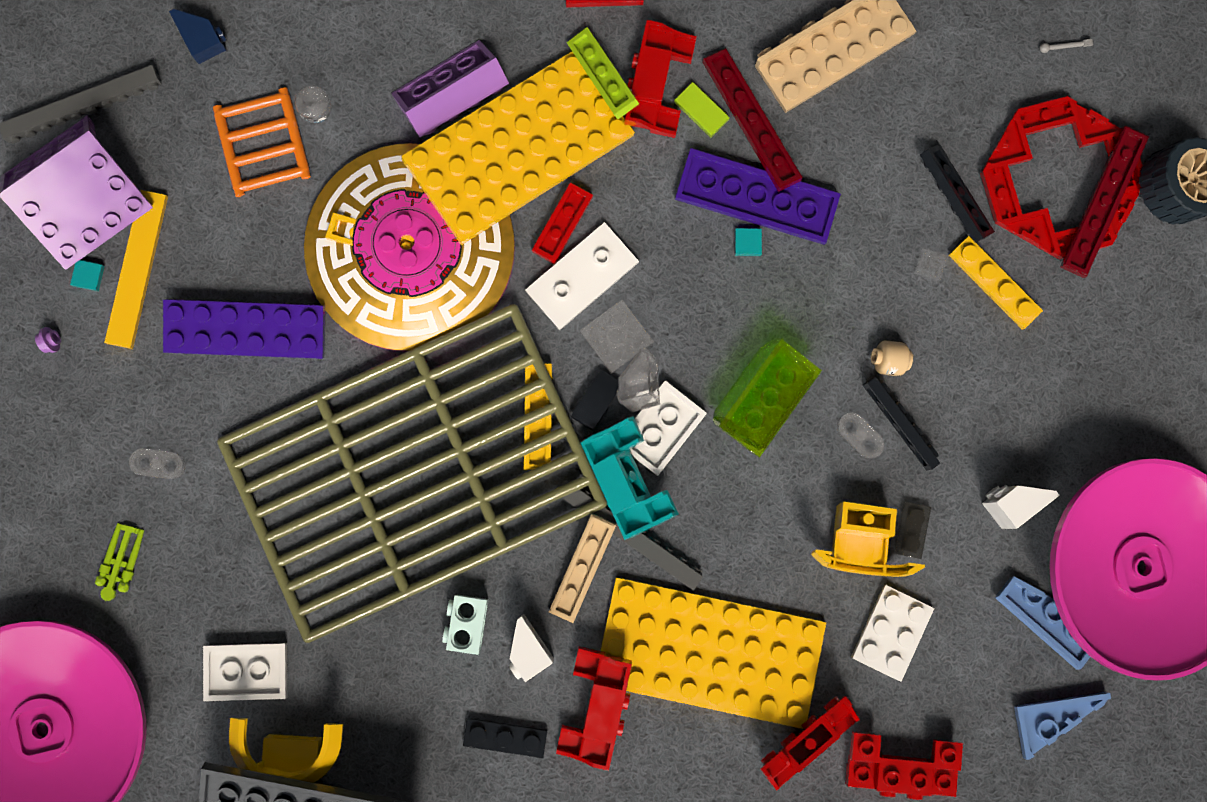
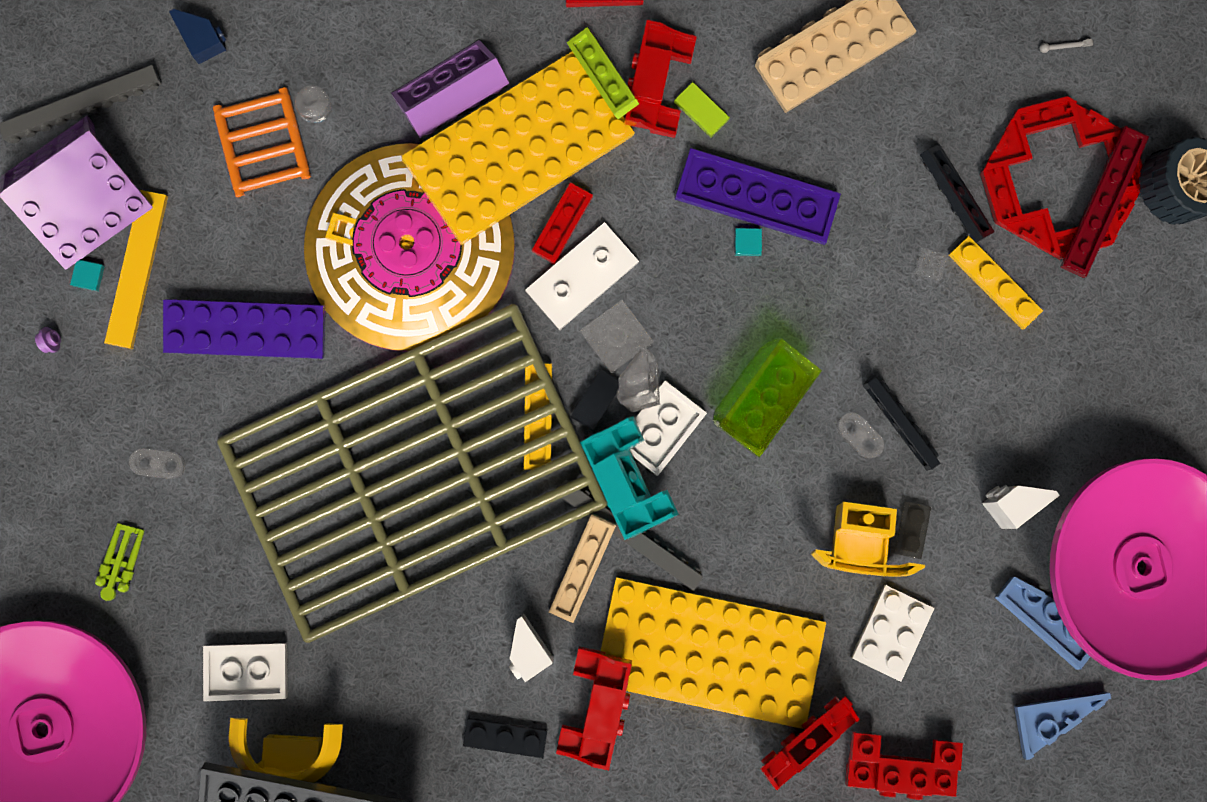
light aqua brick [443,594,489,655] -> none
dark red tile [702,48,803,192] -> none
tan head [871,340,913,376] -> none

